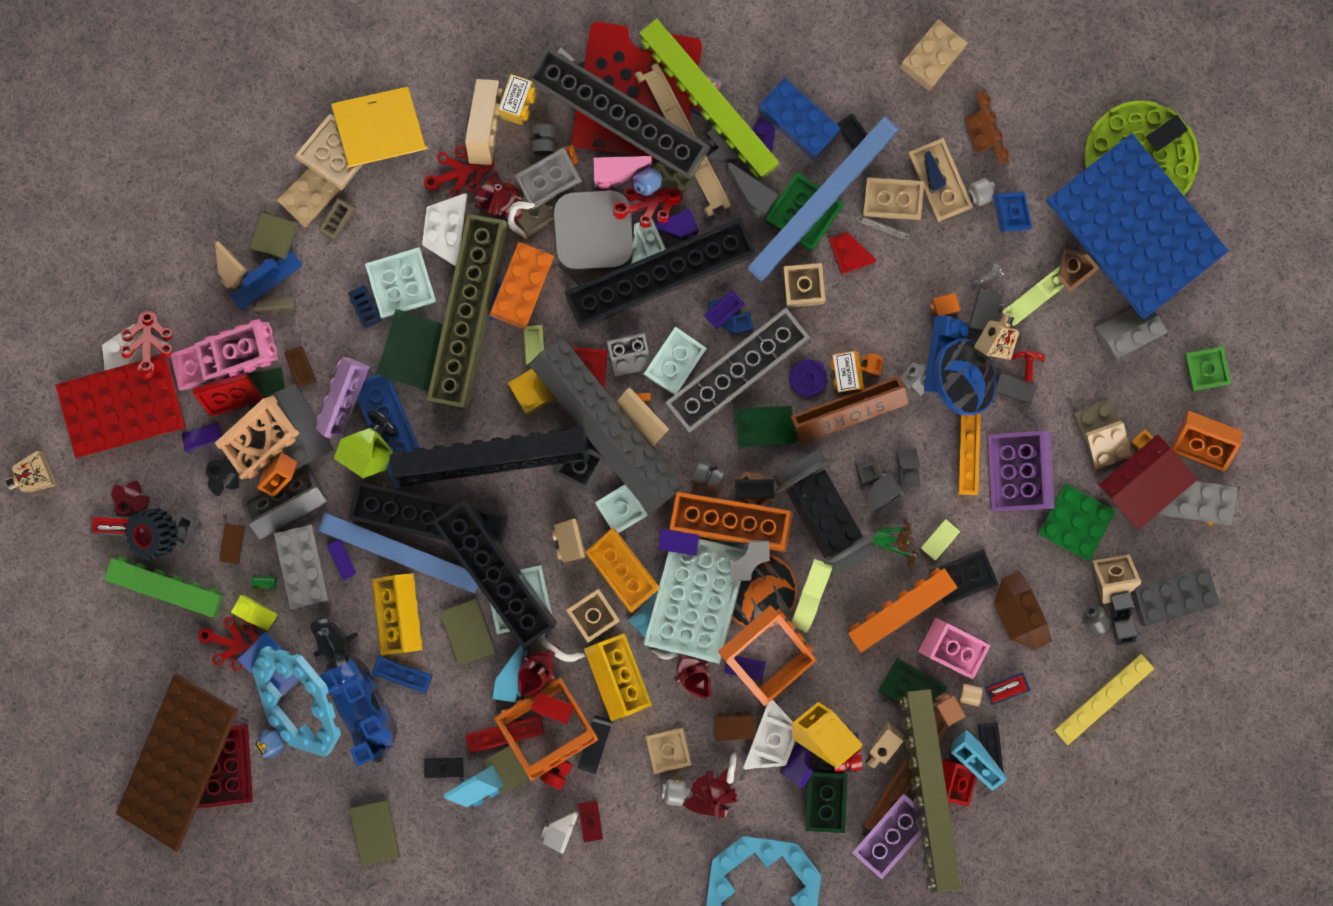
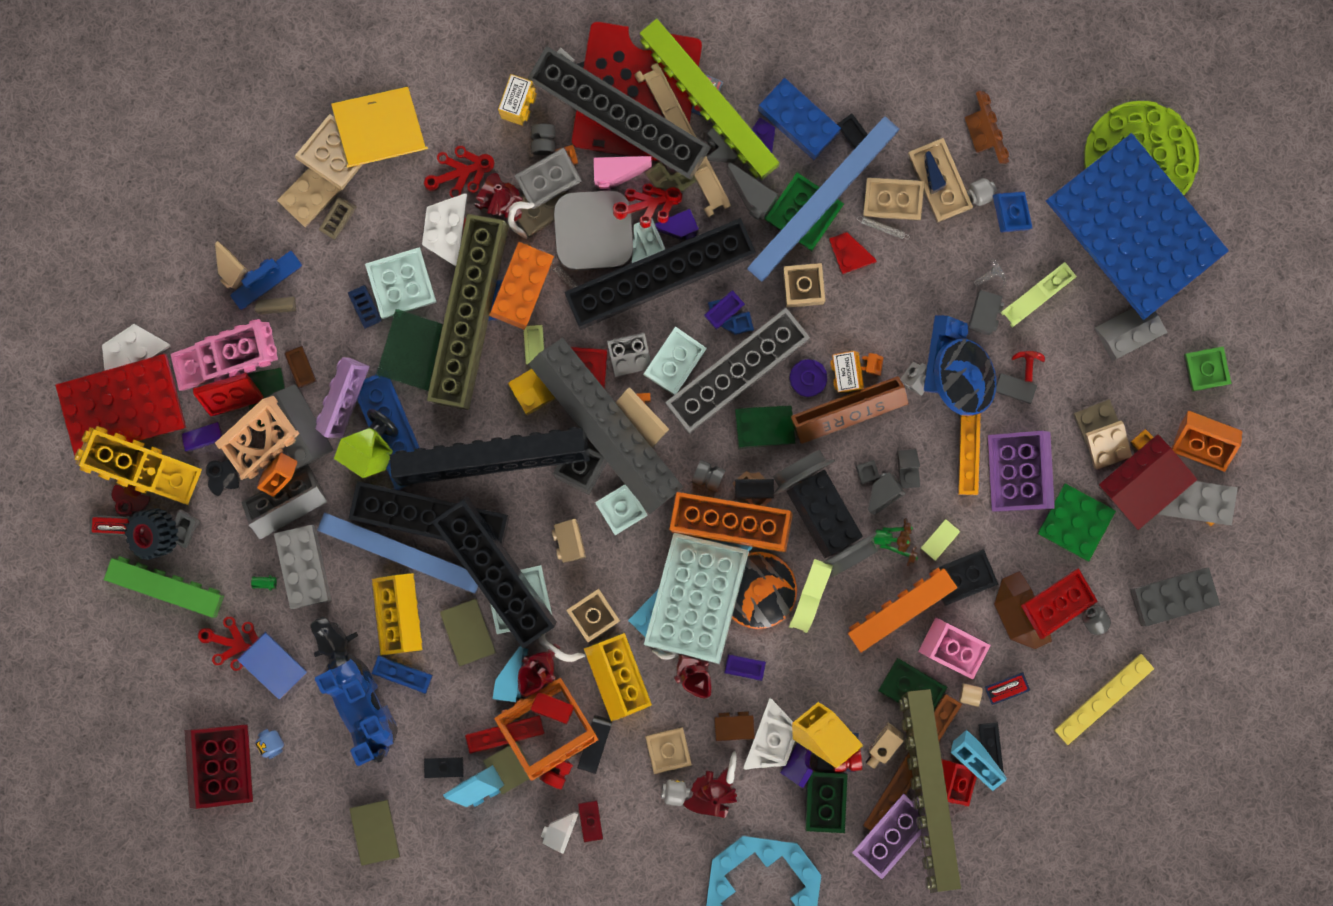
tan torso [6,451,57,493] -> none
reddish brown plate [116,674,238,851] -> none
plant [120,311,173,378] -> none
reddish brown tile [219,523,245,564] -> none
neon yellow slope [231,595,278,631] -> none
olive tile [249,213,298,260] -> none
medium azure plate [252,646,341,757] -> none
dark purple slope [327,540,356,580] -> none
tan wedge [465,79,503,165] -> none
light orange tile [585,528,660,613] -> none
medium blue head [633,167,662,196] -> none
dark purple slope [659,529,700,556] -> none
orange window [717,605,817,706] -> none
light grey tile [730,541,770,581] -> none
tan brick [900,19,968,91] -> none
orange brick [929,293,960,316] -> none
nougat brick [933,693,966,726] -> none
tan torso [974,313,1019,360] -> none
medium nougat slope [1058,248,1100,292] -> none
tan slope [1092,554,1141,604] -> none
black brick [1110,593,1138,645] -> none
black tile [1145,115,1188,153] -> none
none -> yellow wedge [74,426,202,505]
none -> red tile [1021,568,1098,639]

